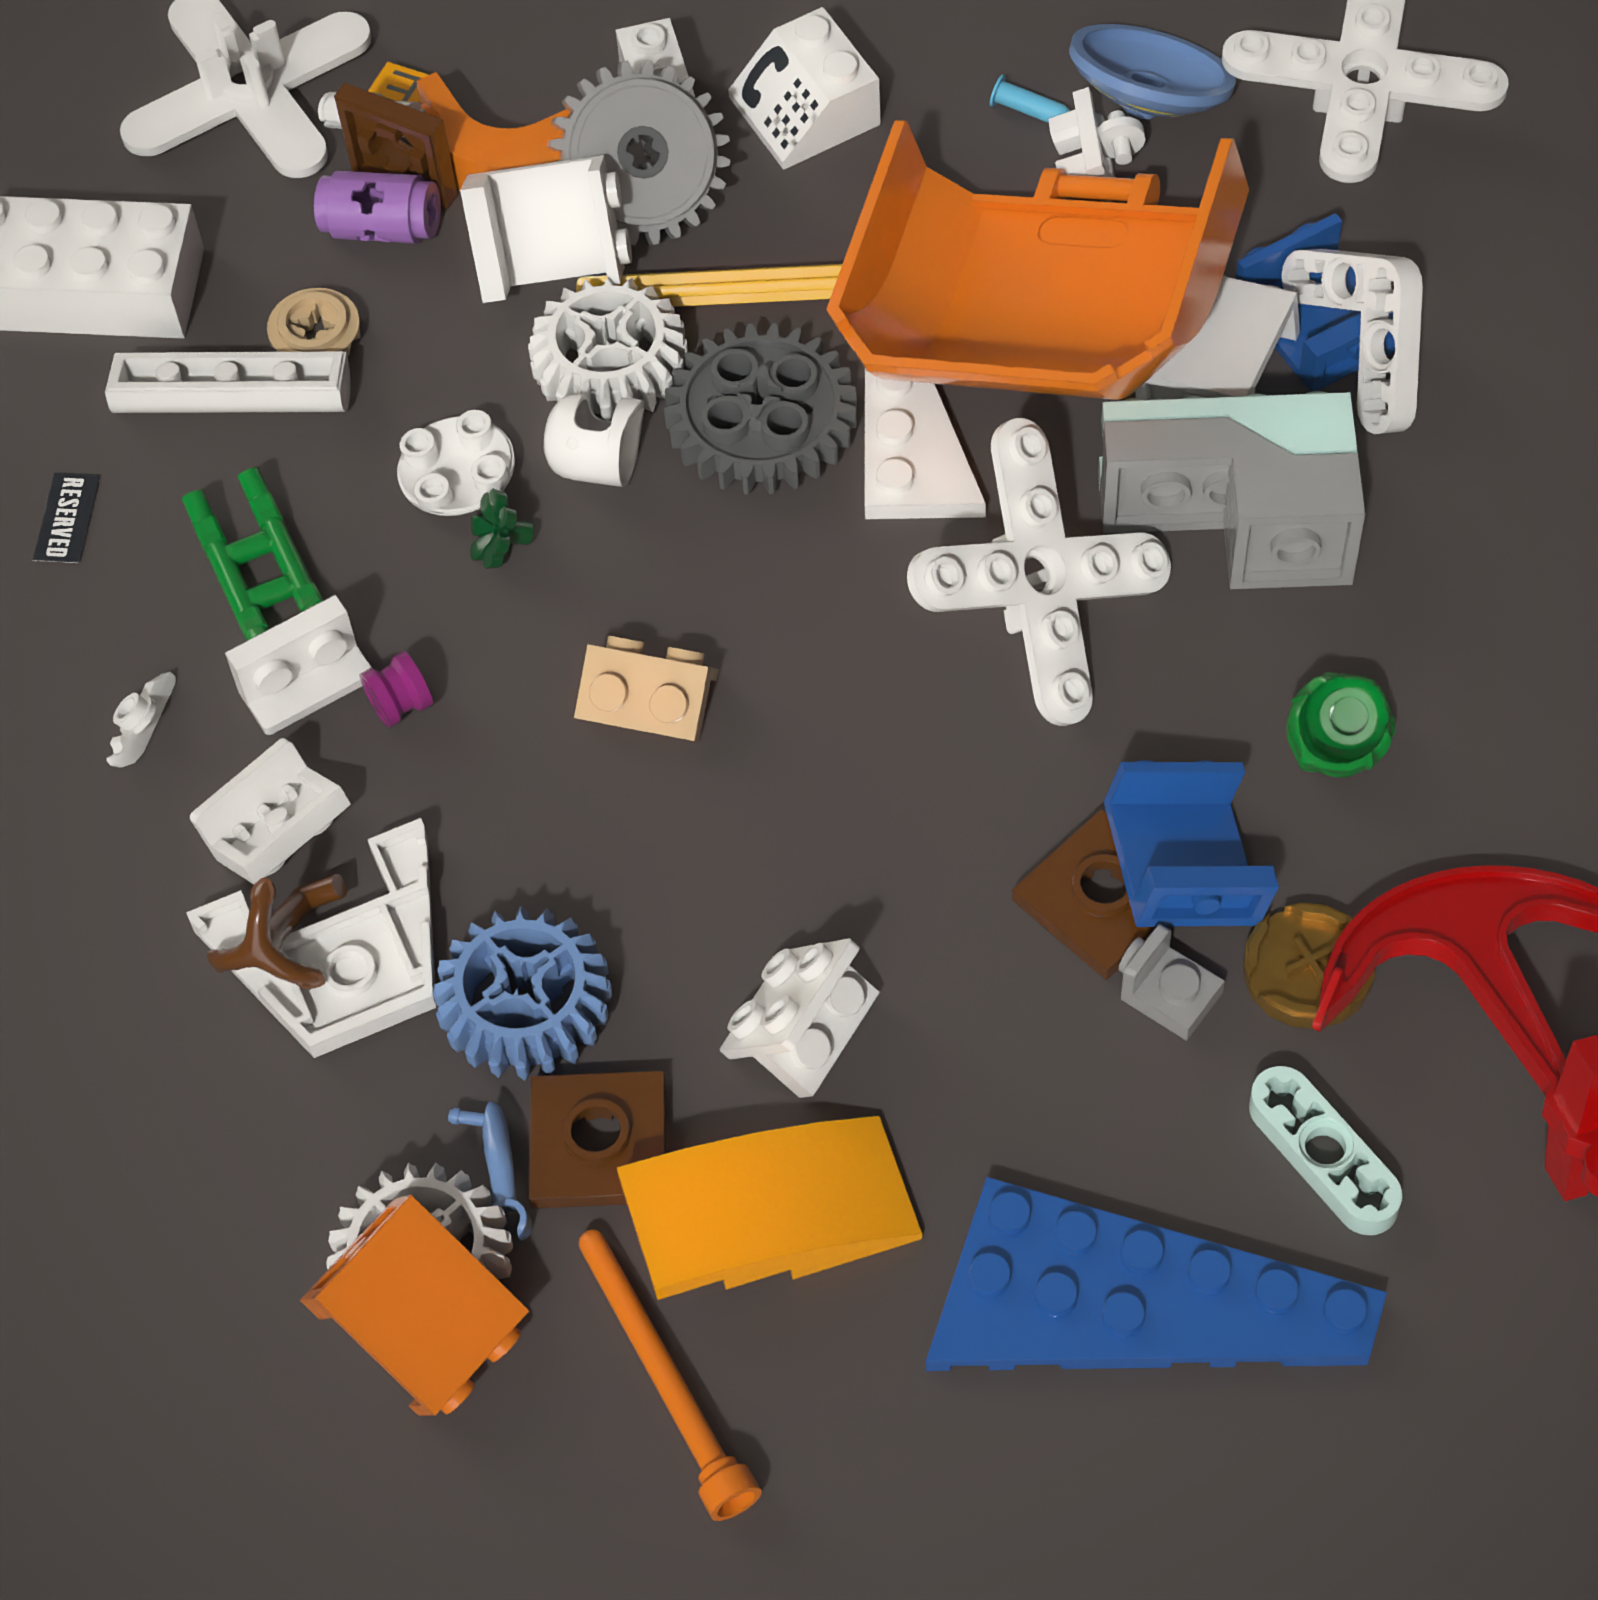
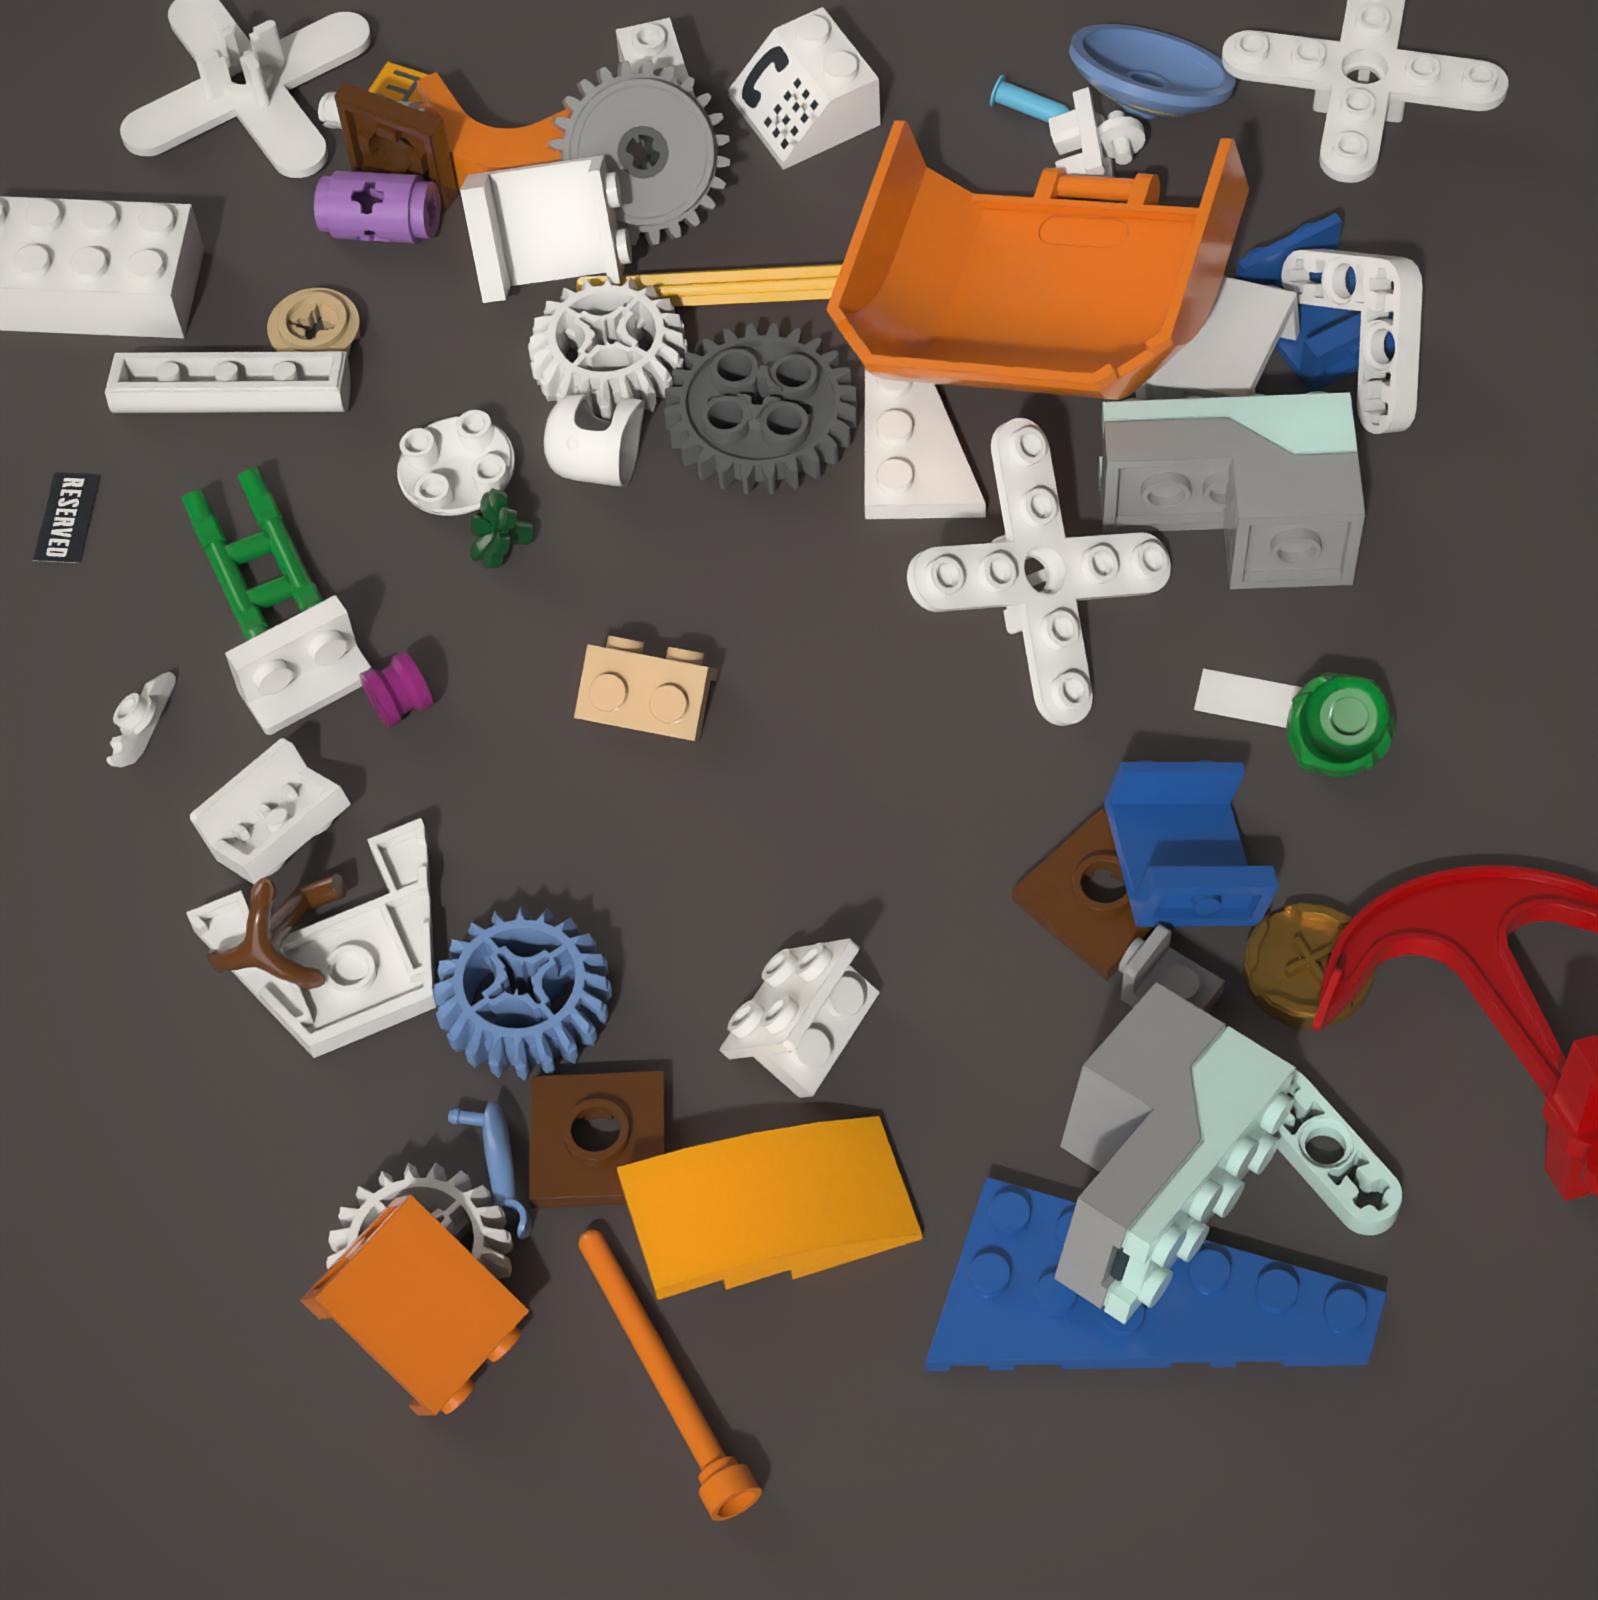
none -> piece [1054,982,1296,1325]
none -> white sticker [1194,668,1303,728]

